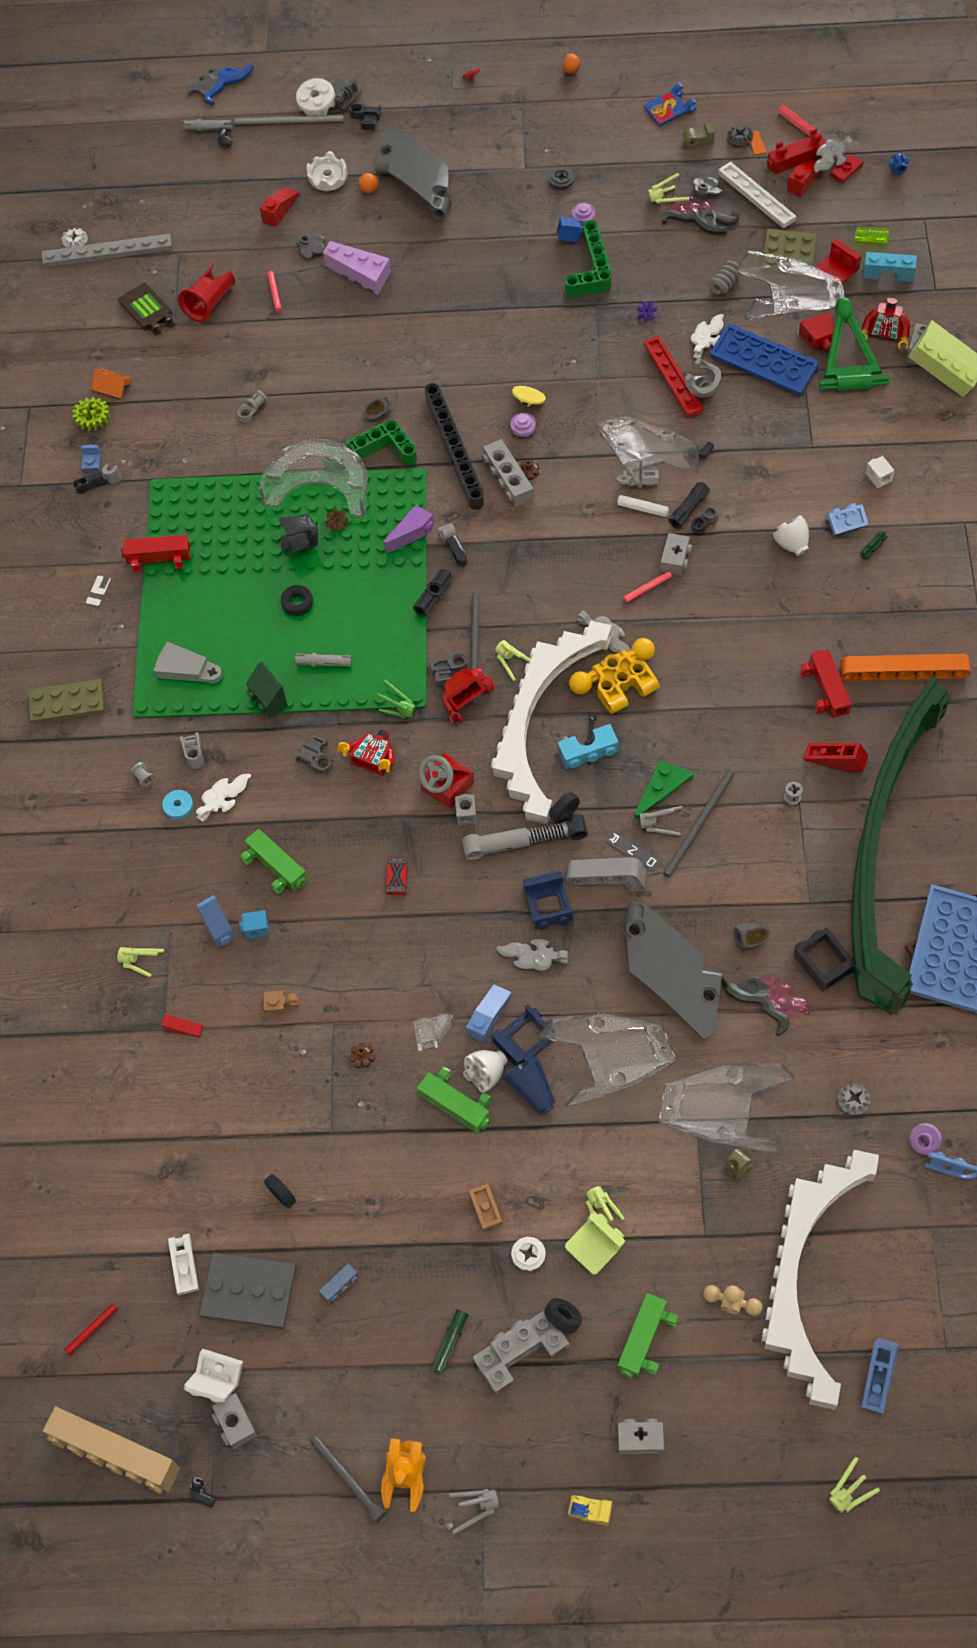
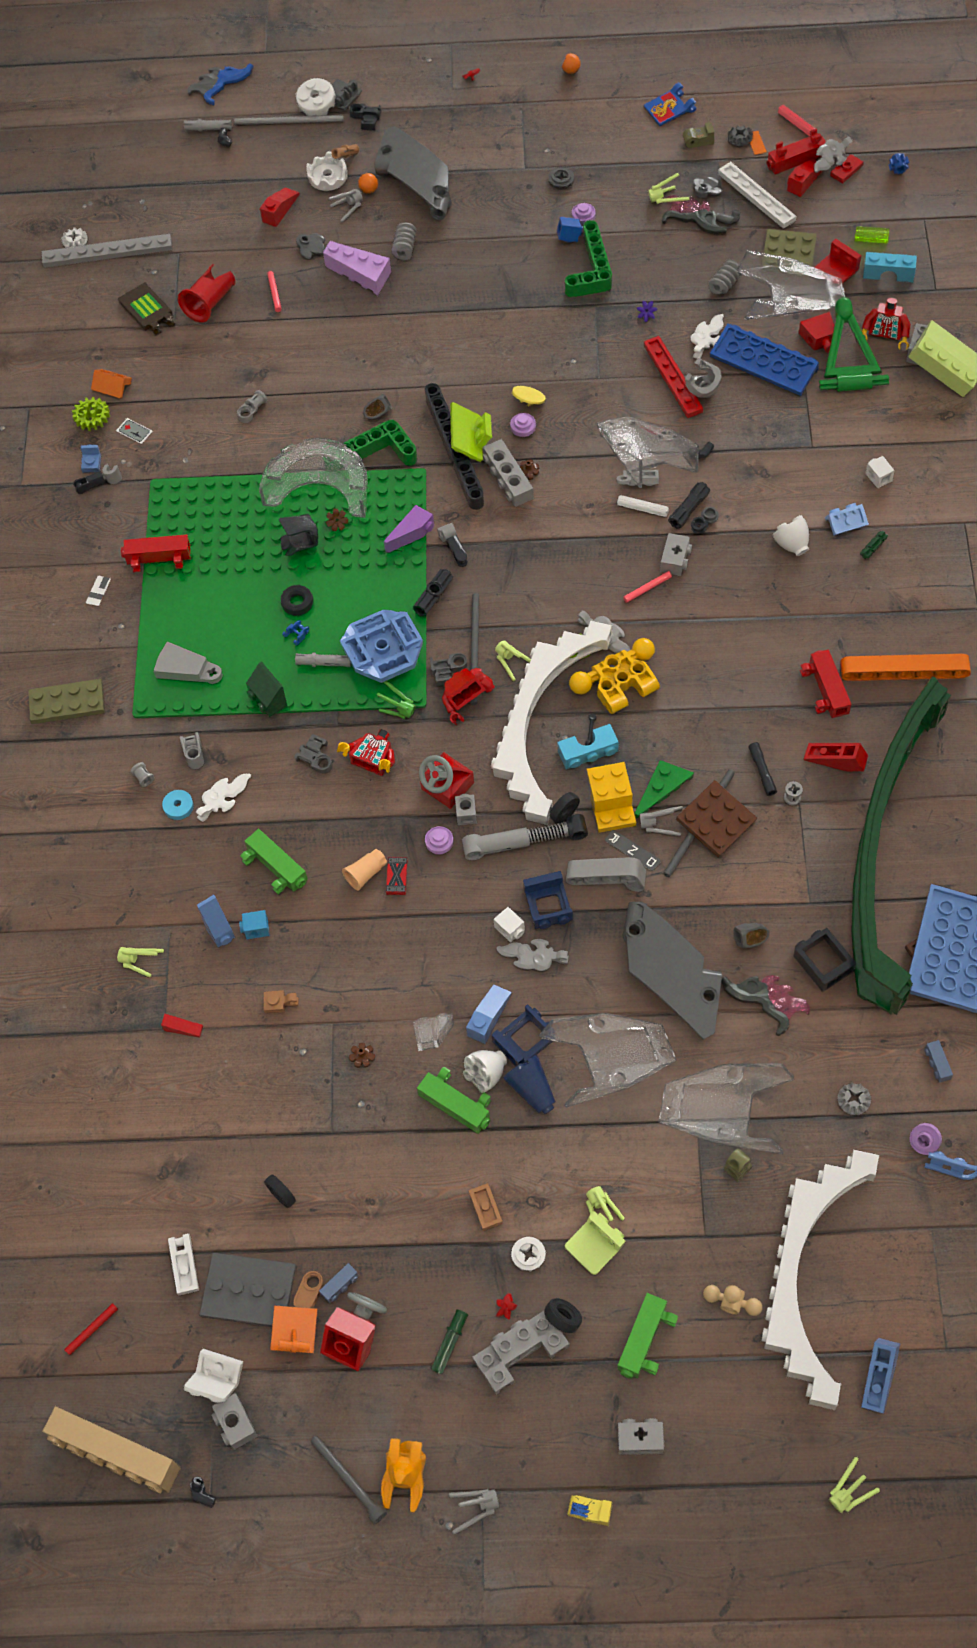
none -> sticker [116,418,152,444]
none -> orange plate [270,1306,317,1353]
none -> blue piece [282,620,309,645]
none -> medium nougat piece [293,1271,324,1309]
none -> red piece [320,1292,387,1371]
none -> light grey plant [329,189,363,222]
none -> medium nougat pin [331,144,359,159]
none -> medium blue piece [340,610,423,683]
none -> light nougat plant [342,849,387,891]
none -> light grey piece [392,222,416,261]
none -> lavender plate [425,826,453,854]
none -> lime bracket [450,402,492,462]
none -> white brick [494,907,525,943]
none -> red plant [496,1293,517,1320]
none -> yellow bracket [587,762,636,833]
none -> reddish brown plate [676,780,757,858]
none -> black piece [748,742,777,796]
none -> sand blue piece [924,1040,953,1083]

